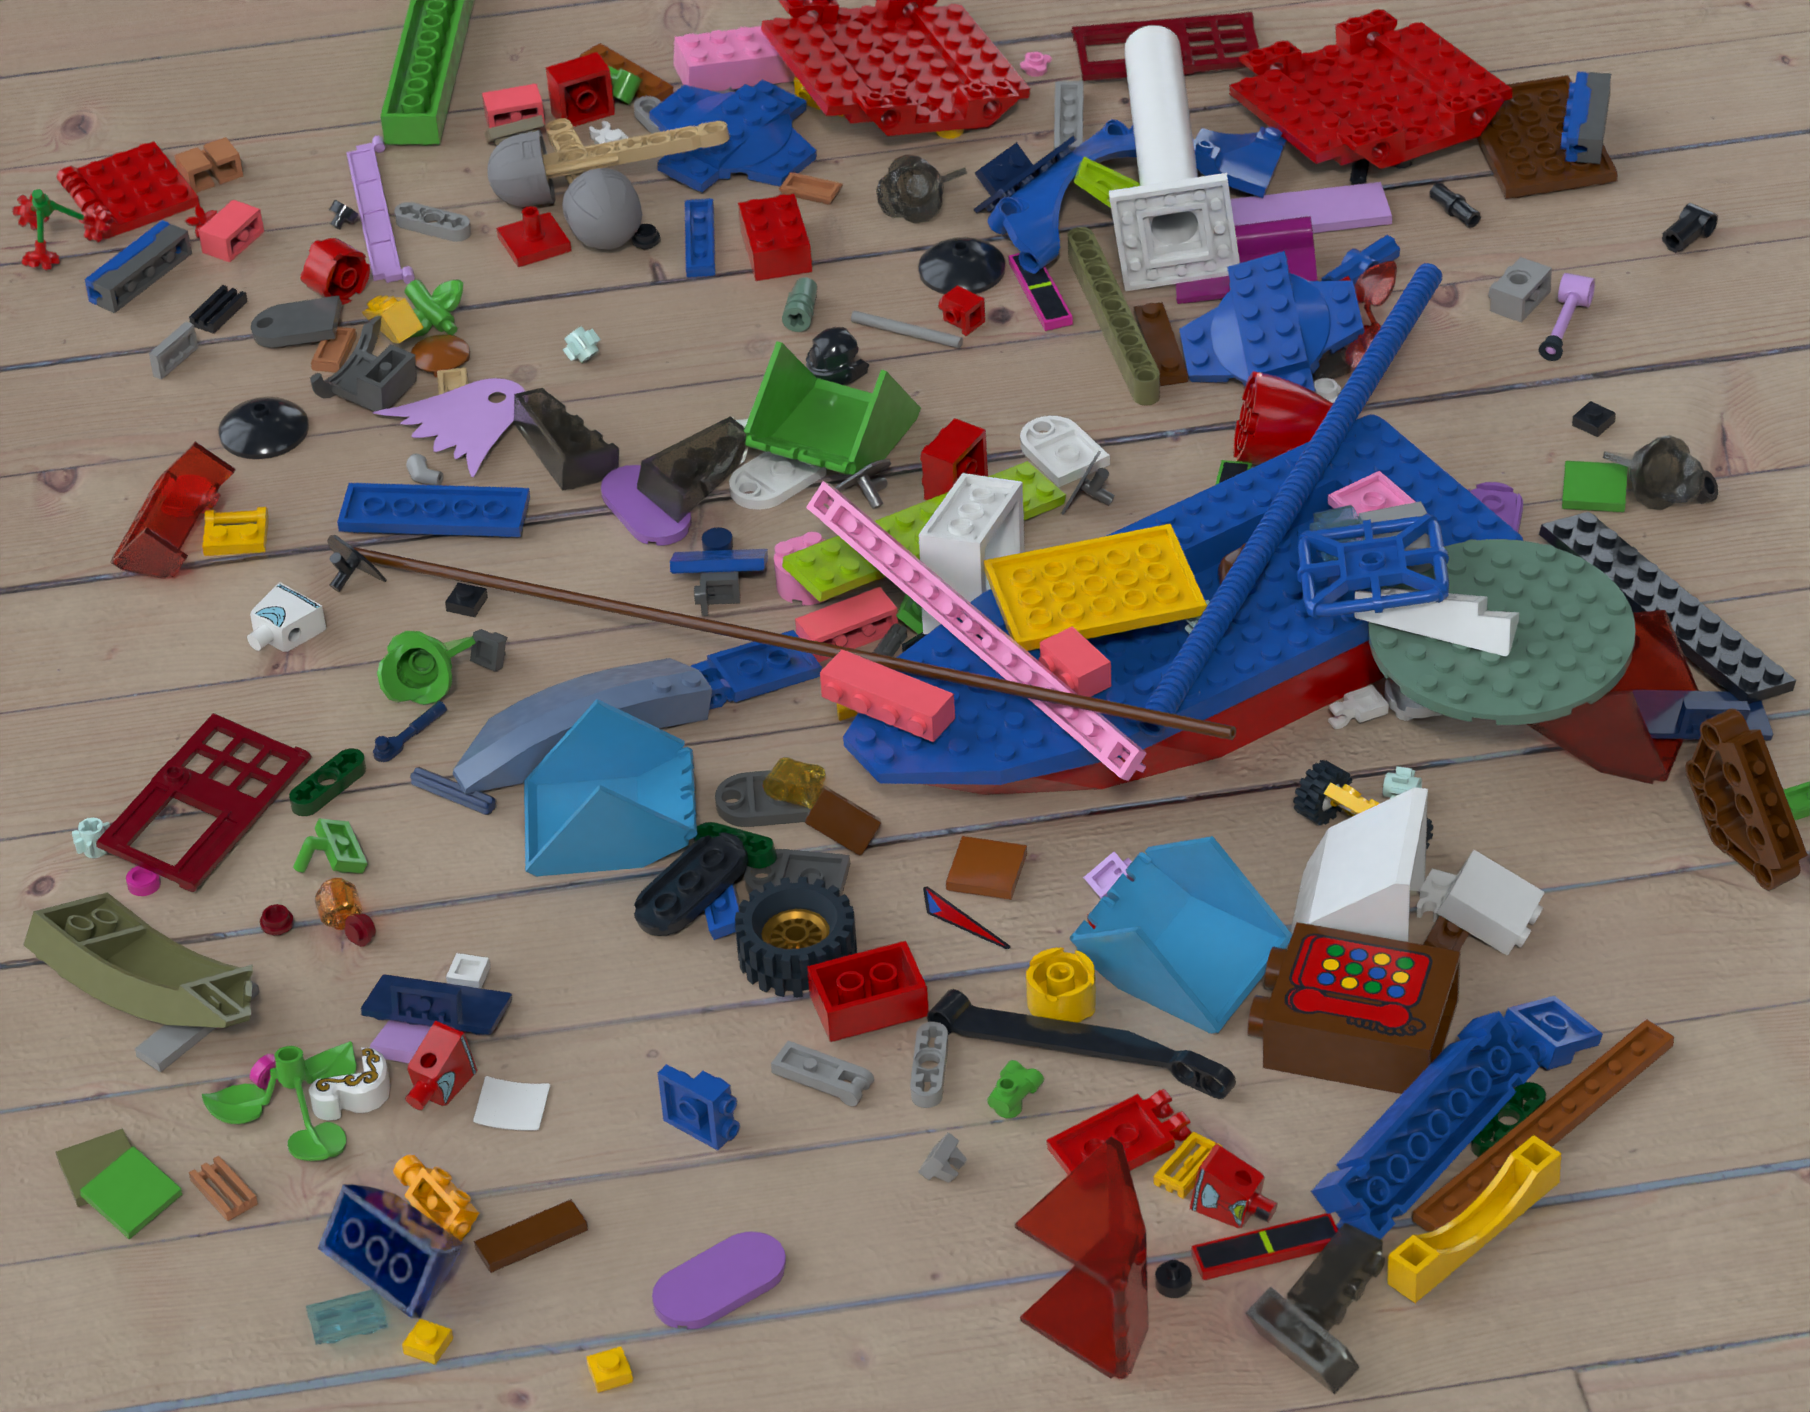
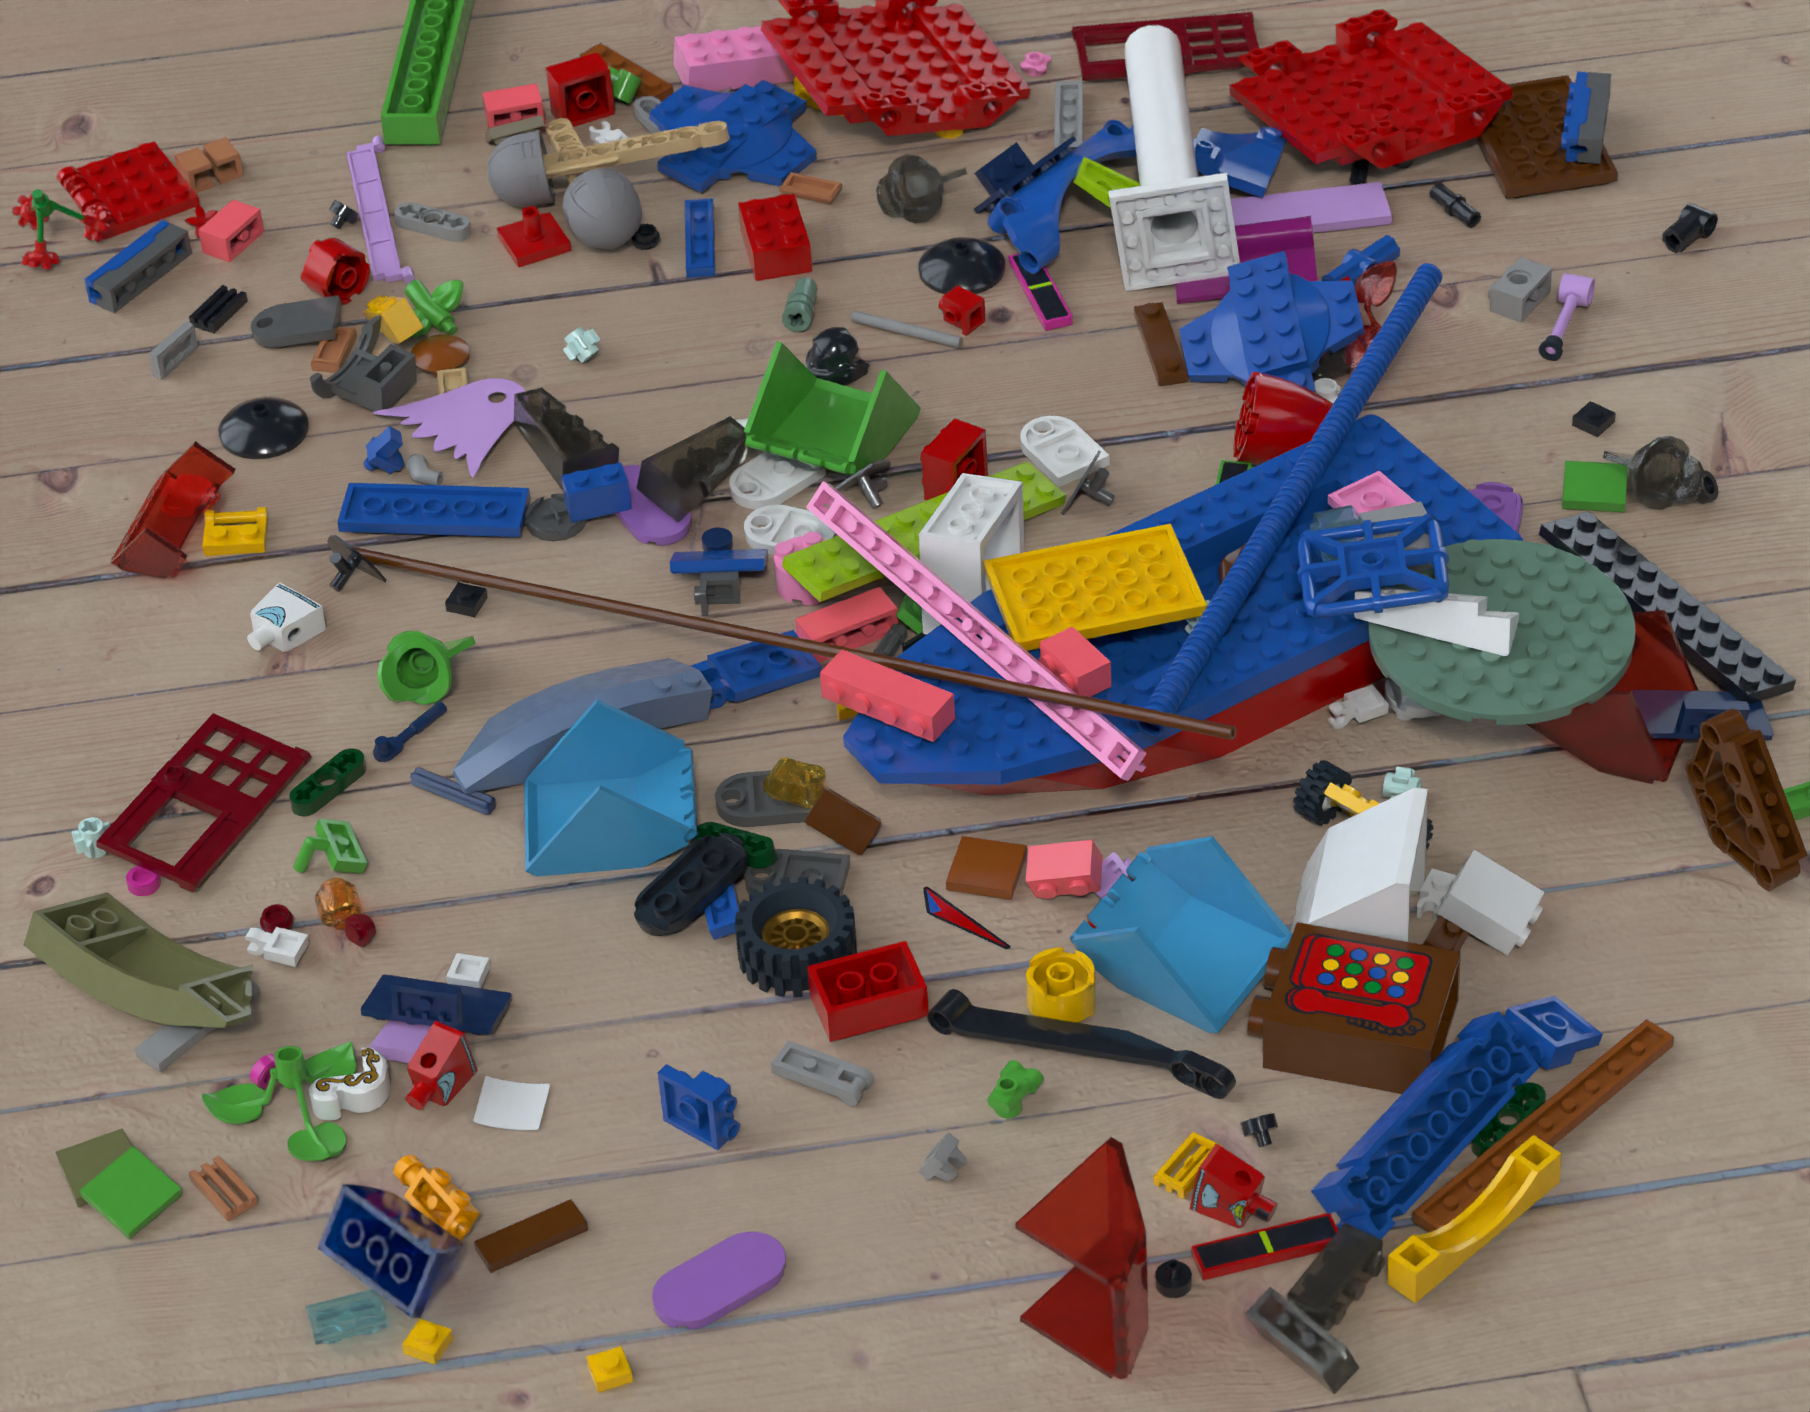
dark grey tile [470,629,508,671] -> none
light grey beam [910,1022,949,1108] -> none
red tile [1046,1089,1192,1195] -> none
olive beam [1068,227,1160,406] -> none
none -> white plate [245,927,309,967]
none -> blue piece [363,426,404,474]
none -> dark grey tile [525,493,587,541]
none -> blue brick [561,462,632,522]
none -> white tile [744,505,837,555]
none -> coral brick [1026,840,1103,899]
none -> black tile [1240,1113,1278,1148]

